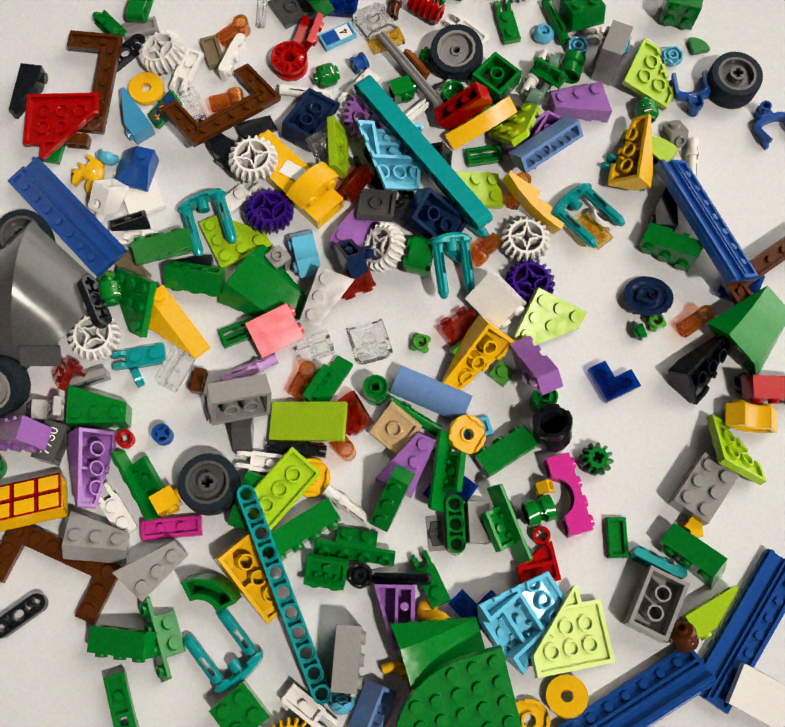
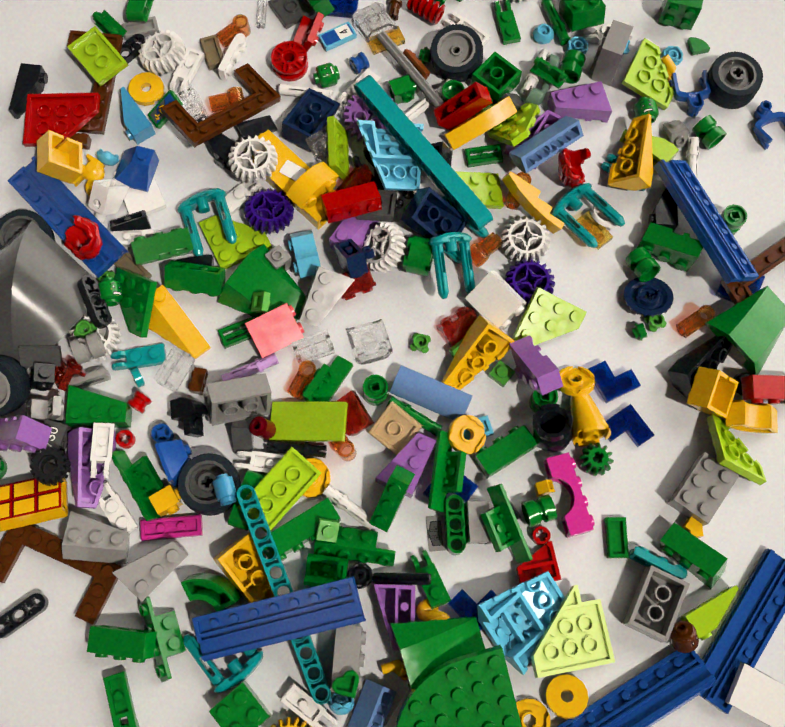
none -> black brick [30,362,55,391]
none -> black tyre [30,447,71,486]
none -> yellow piece [37,130,83,184]
none -> red hair [64,215,103,260]
none -> lime plate [67,26,129,87]
none -> light grey wheel [70,332,106,365]
none -> bright green plate [74,319,97,339]
none -> white hinge [90,423,115,479]
none -> red wheel [127,390,152,414]
none -> blue slope [154,439,192,488]
none -> black brick [170,397,208,438]
none -> blue plate [192,576,366,662]
none -> dark azure brick [212,474,237,506]
none -> dark red brick [249,416,276,440]
none -> bright green plate [251,291,270,313]
none -> bright green plate [315,518,340,543]
none -> red brick [321,181,382,224]
none -> green tile [332,670,359,698]
none -> red hair [558,148,591,188]
none -> yellow tile [558,366,595,397]
none -> yellow cone [570,394,611,447]
none -> clear blue plate [606,404,654,447]
none -> green wheel [625,247,660,282]
none -> yellow arm [661,54,676,81]
none -> yellow piece [687,366,739,419]
none -> green wheel [692,115,727,149]
none -> green wheel [721,204,747,236]

